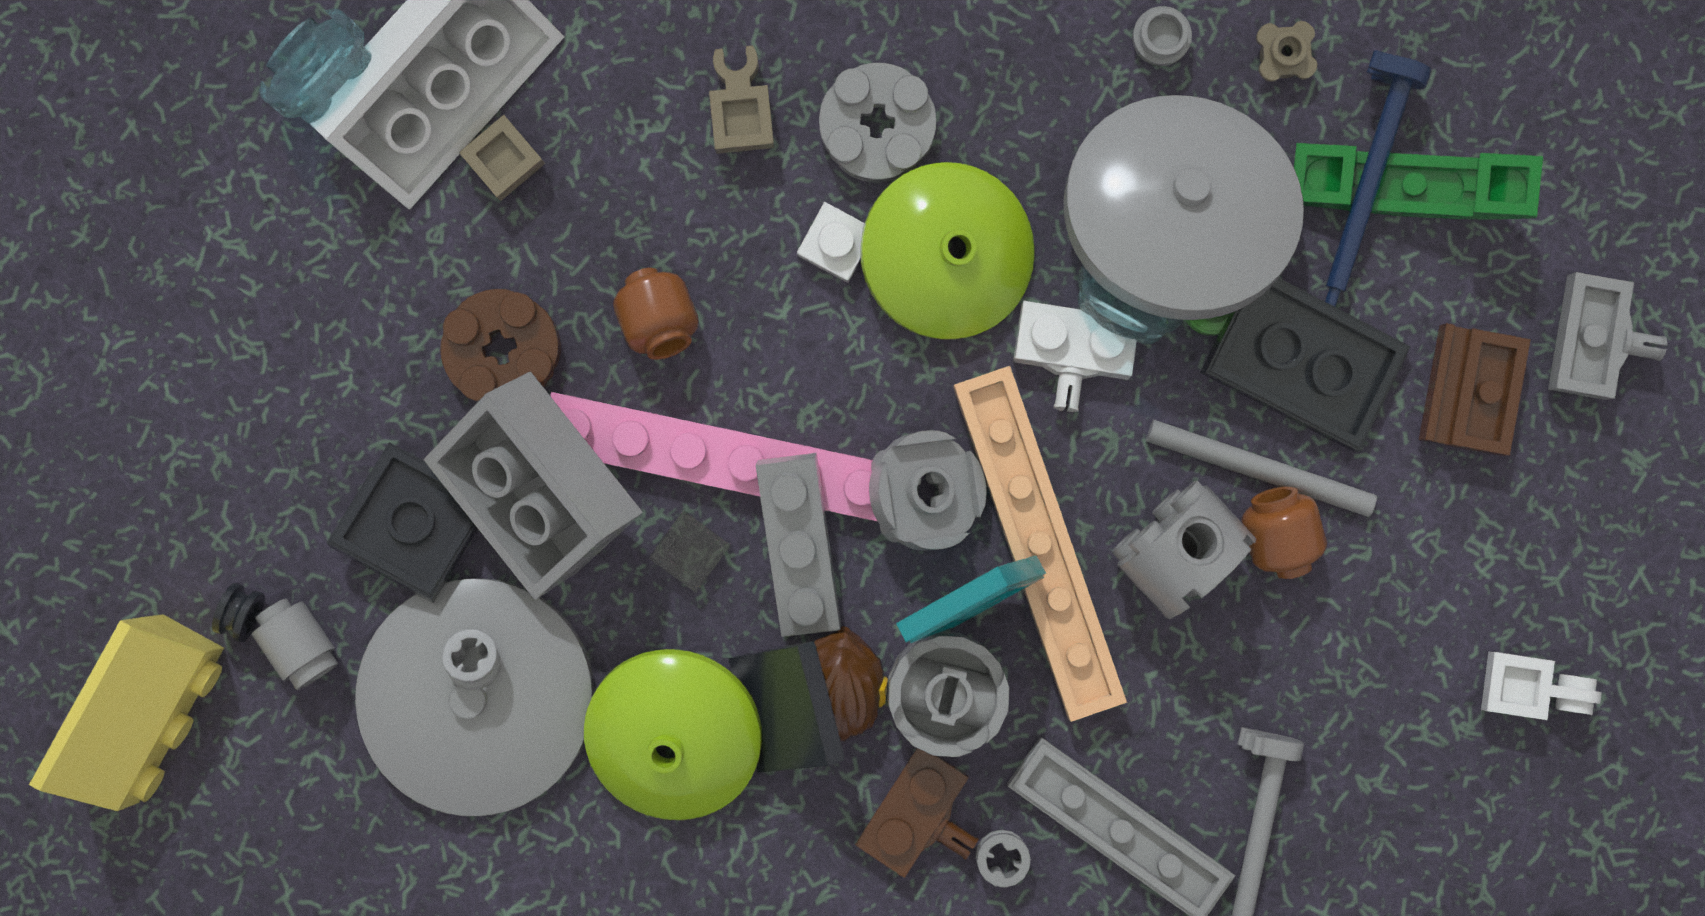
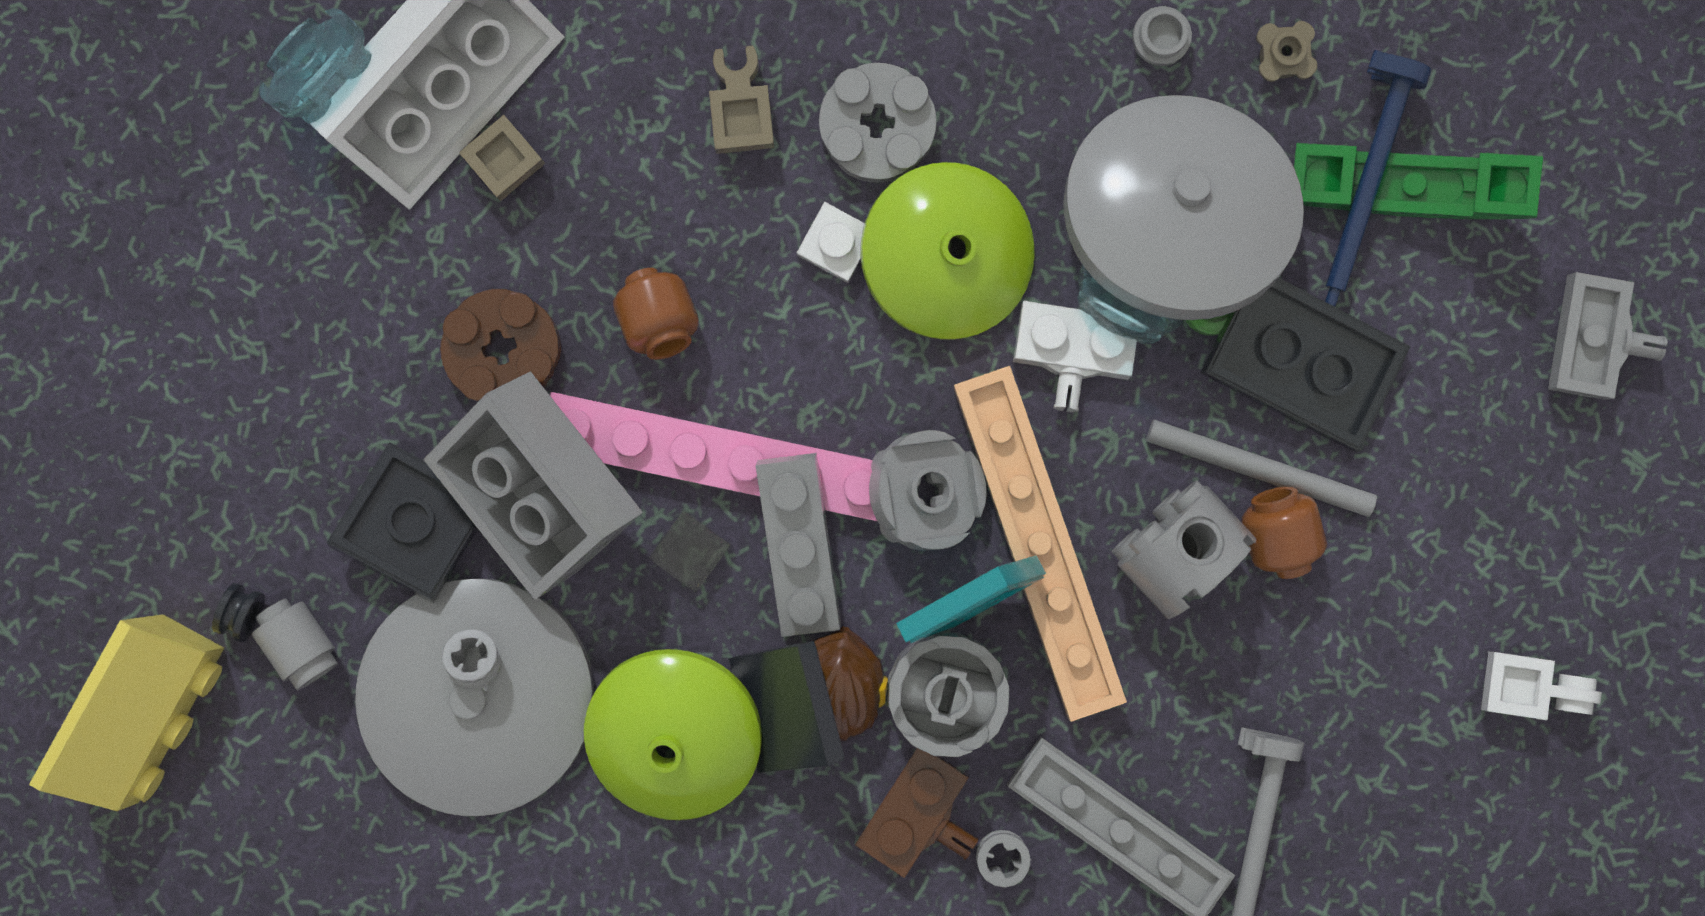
reddish brown plate [1419,323,1531,456] -> none

